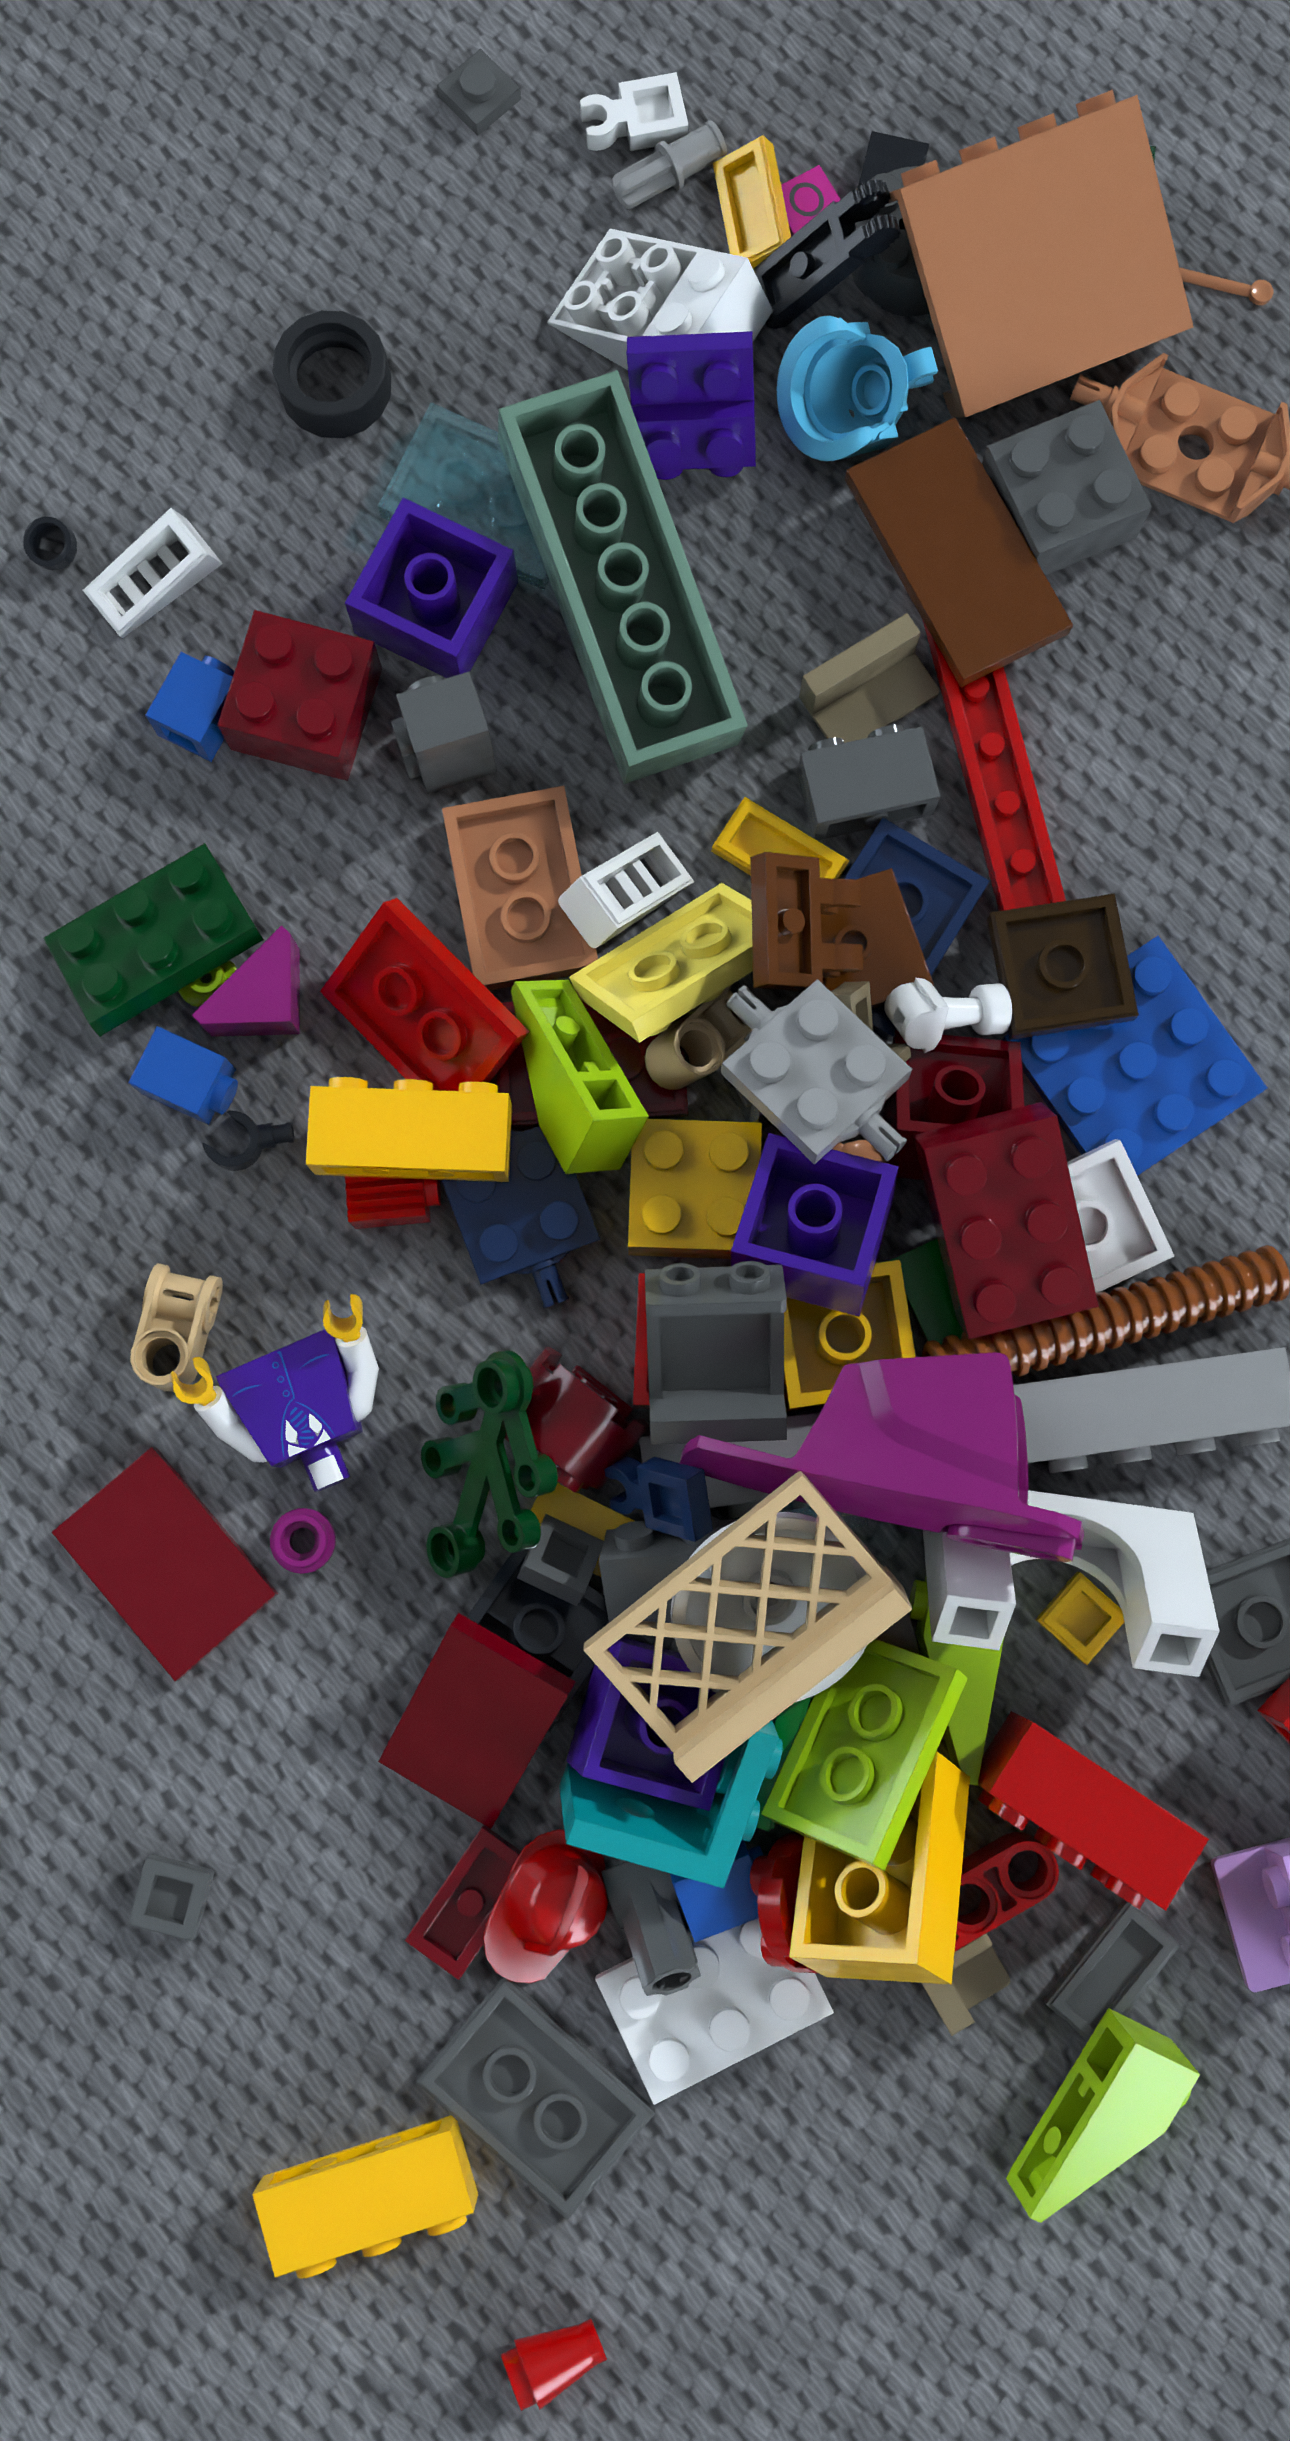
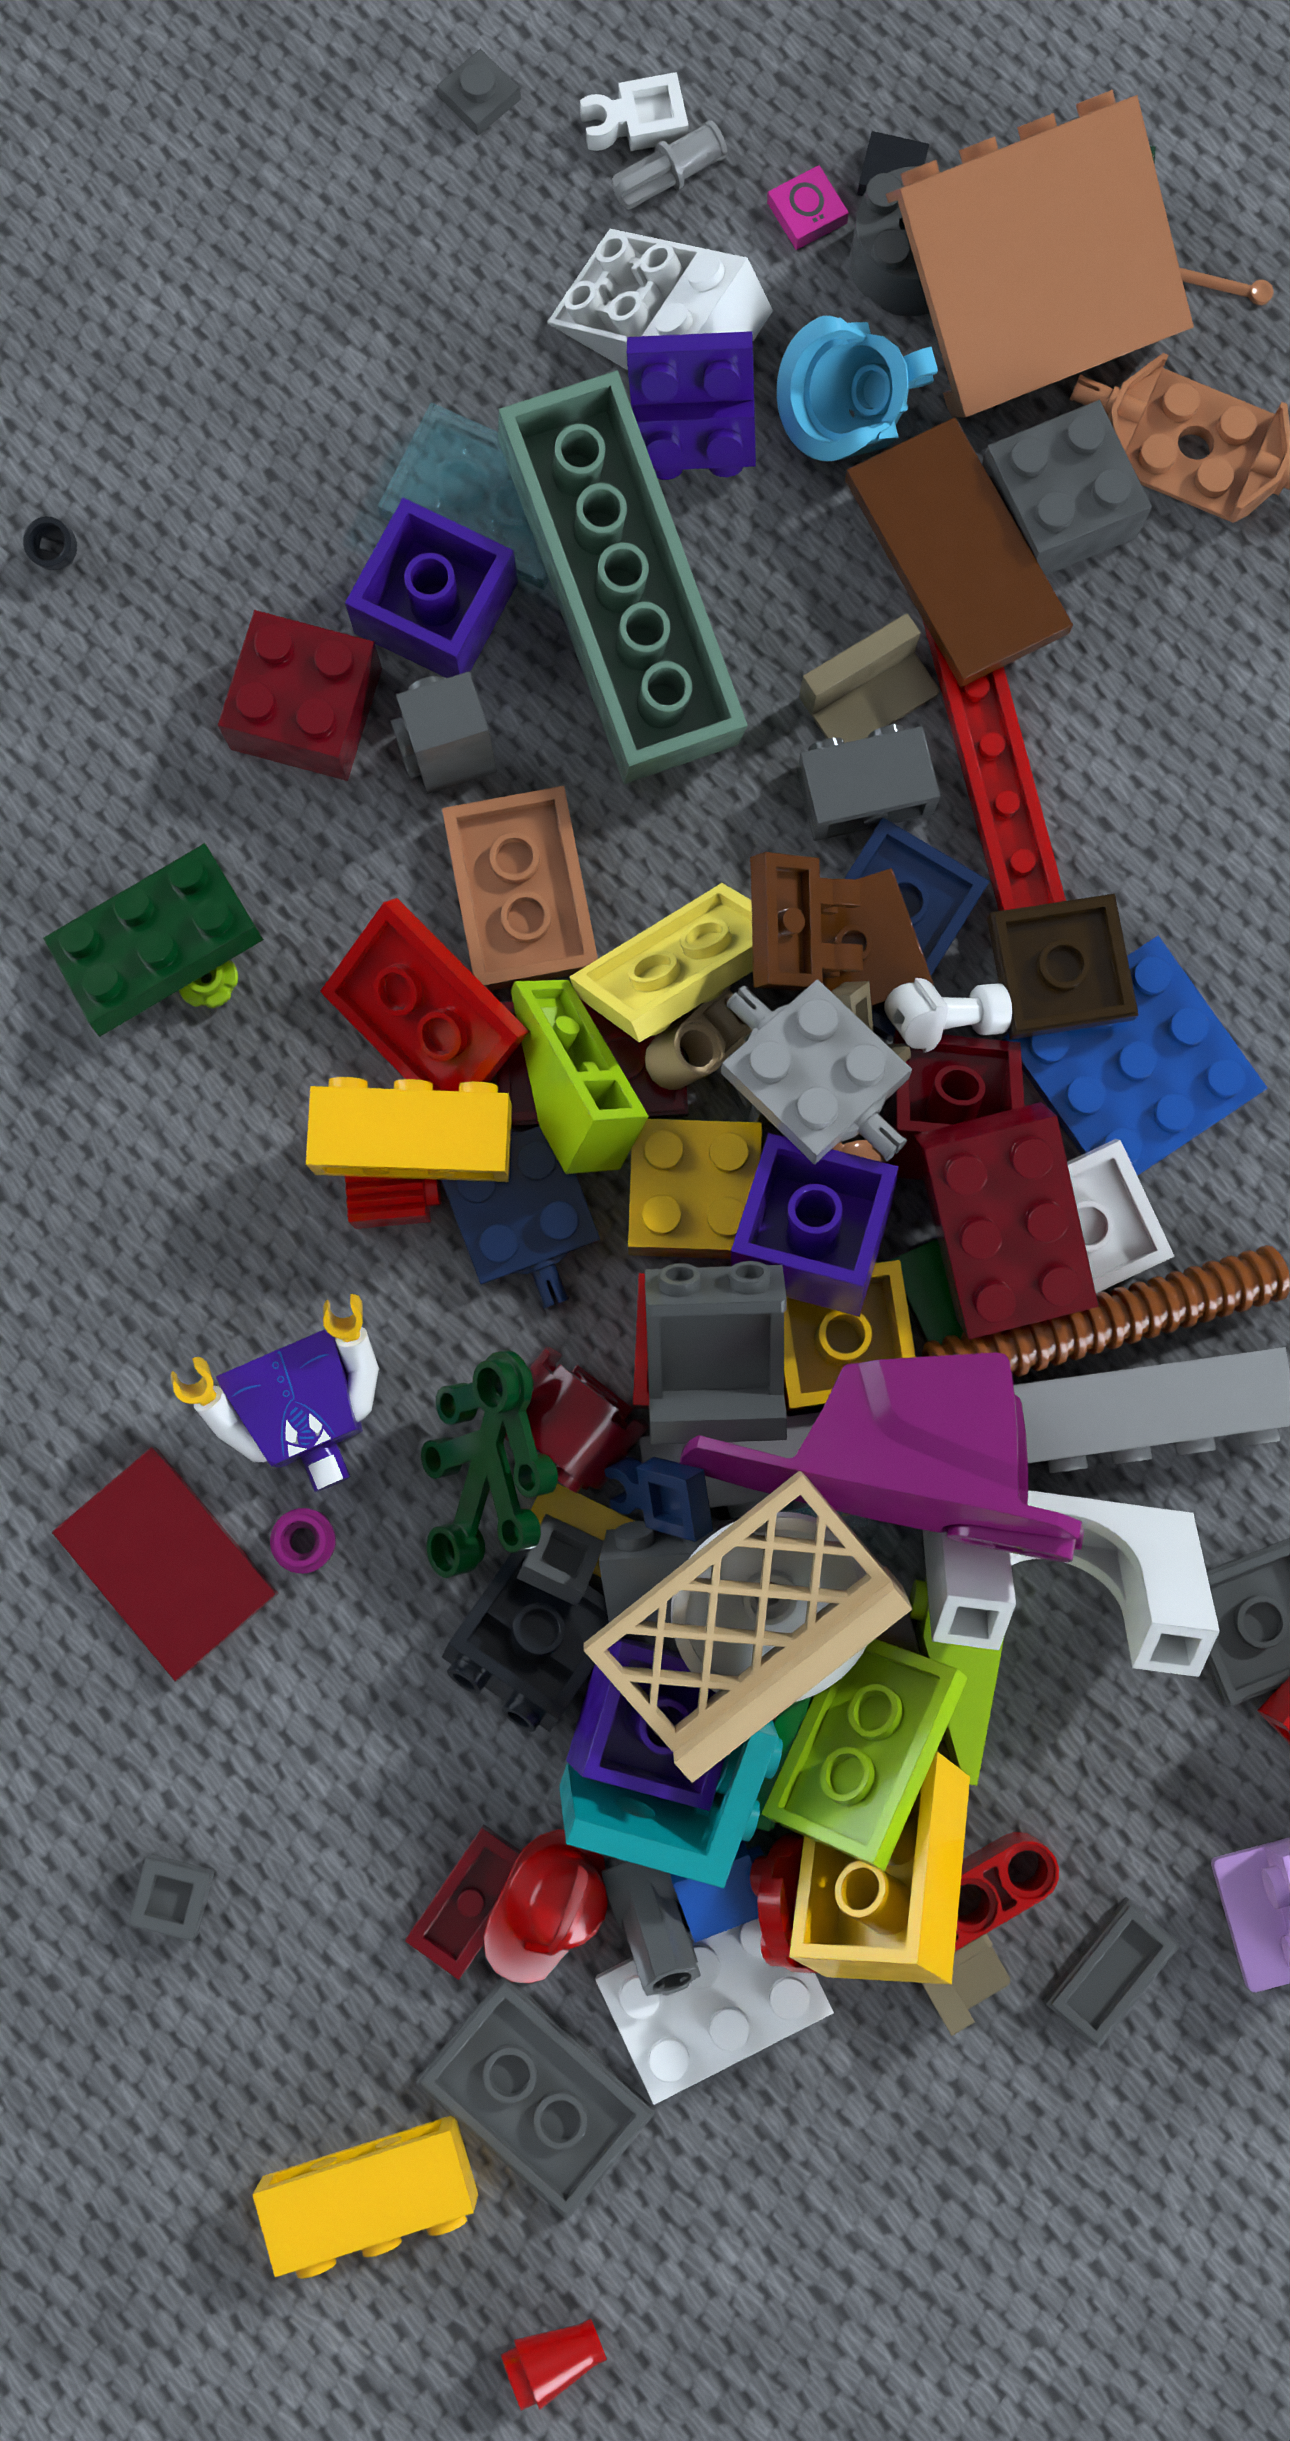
white slope [83,508,223,638] -> none
blue brick [128,1026,238,1125] -> none
tan piece [130,1263,223,1392] -> none
blue brick [145,652,235,762] -> none
magenta slope [192,925,300,1037] -> none
black piece [202,1111,295,1171] -> none
black tyre [272,310,392,438] -> none
dark red tile [378,1613,576,1829] -> none
white slope [558,832,694,948] -> none
yellow tile [711,797,850,879] -> none
yellow tile [713,135,791,269] -> none
black hinge [753,179,901,329] -> none
red brick [977,1711,1209,1911] -> none
lime slope [1006,2008,1200,2223] -> none
yellow tile [1035,1572,1124,1665] -> none

